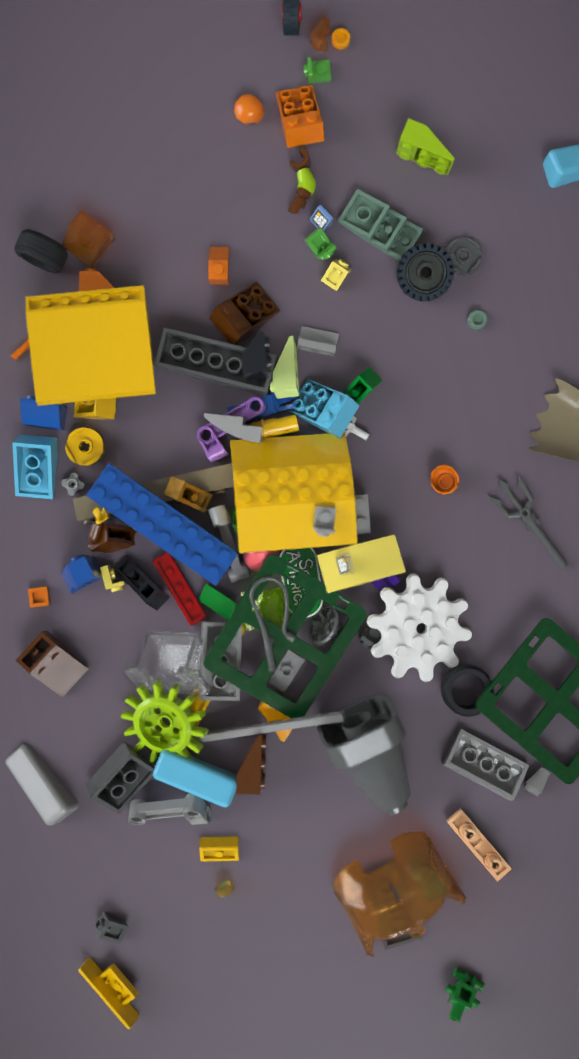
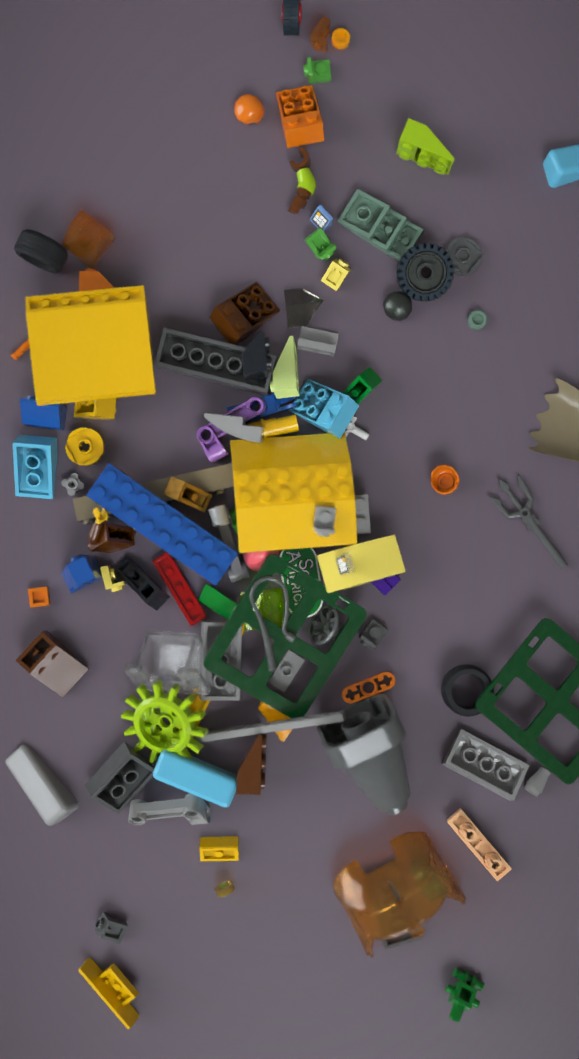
orange slope [208,247,229,285] -> none
white plate [367,573,472,682] -> none
none -> clear smoke slope [284,288,324,328]
none -> orange beam [342,671,395,704]
none -> pearl dark grey hair [383,291,412,321]

